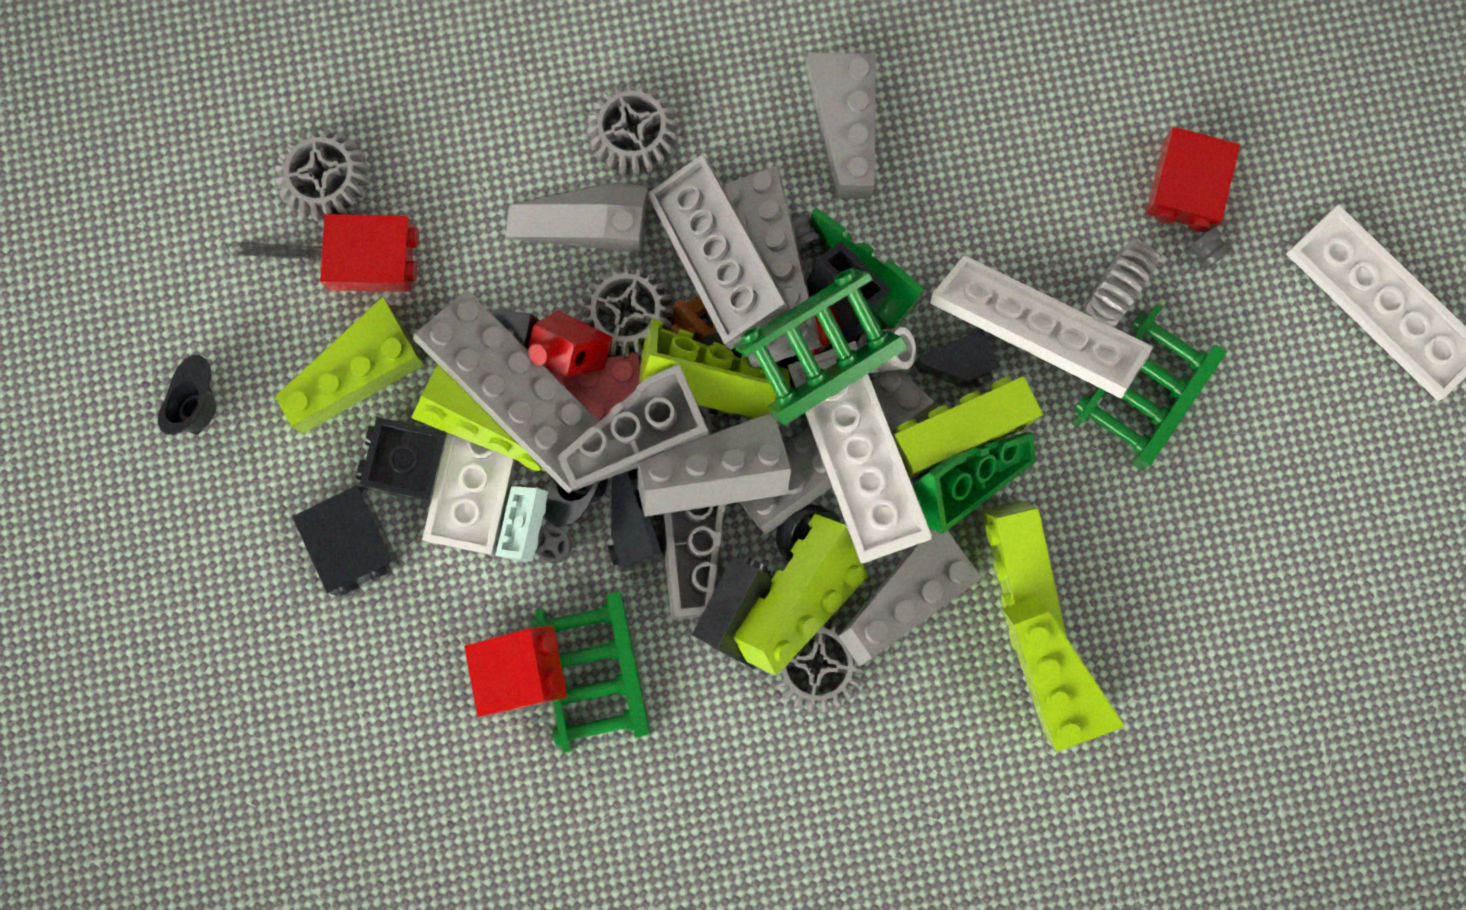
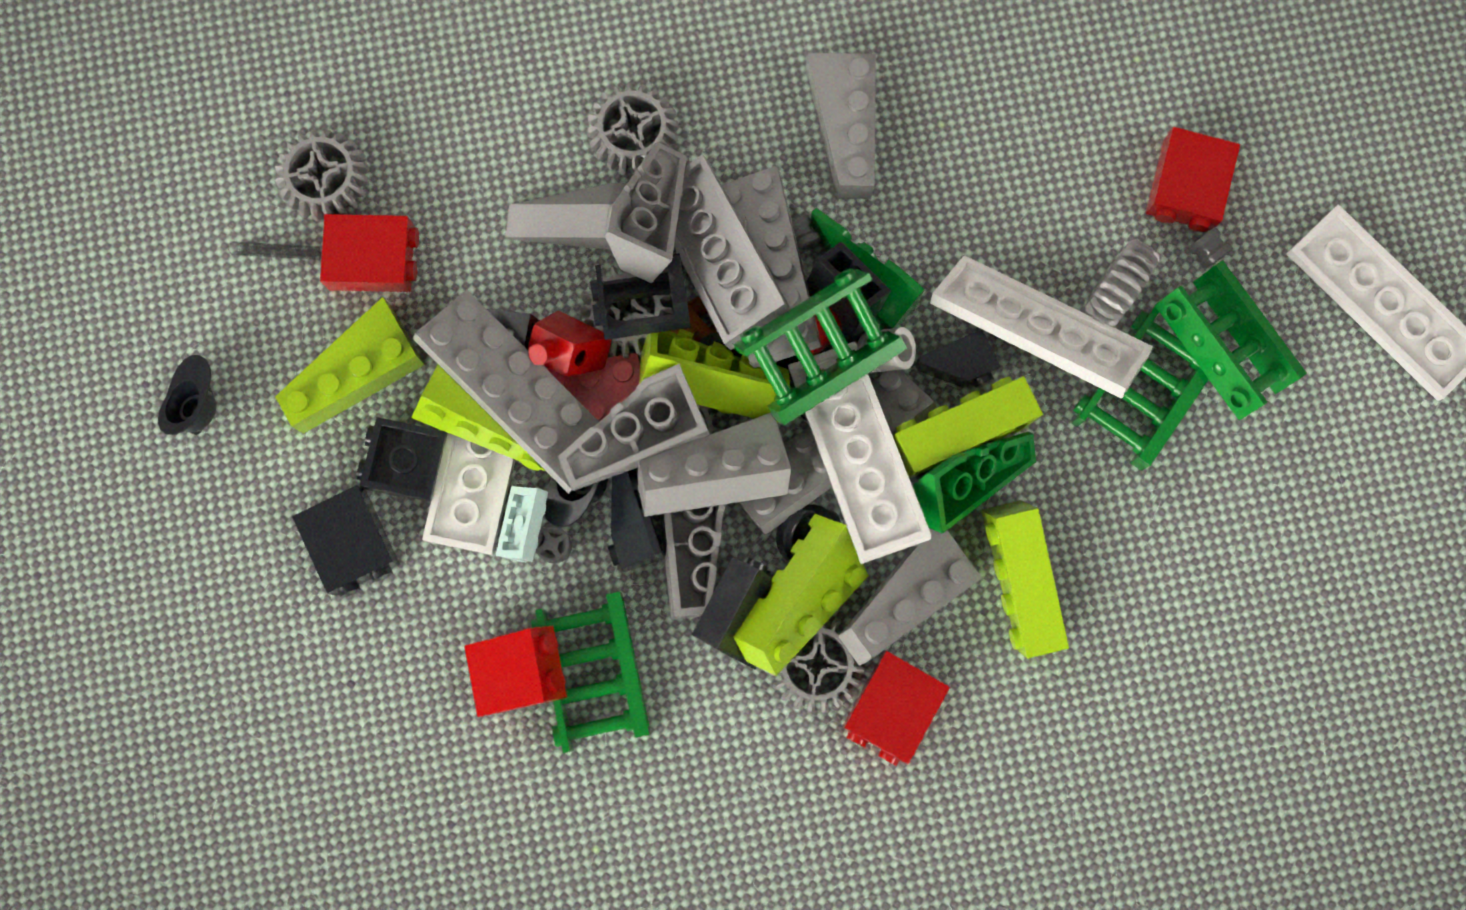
lime wedge [1002,596,1125,753] -> none
none -> black panel [590,253,691,340]
none -> light grey wedge [605,142,687,283]
none -> red brick [842,651,950,767]
none -> green fence [1154,260,1307,421]

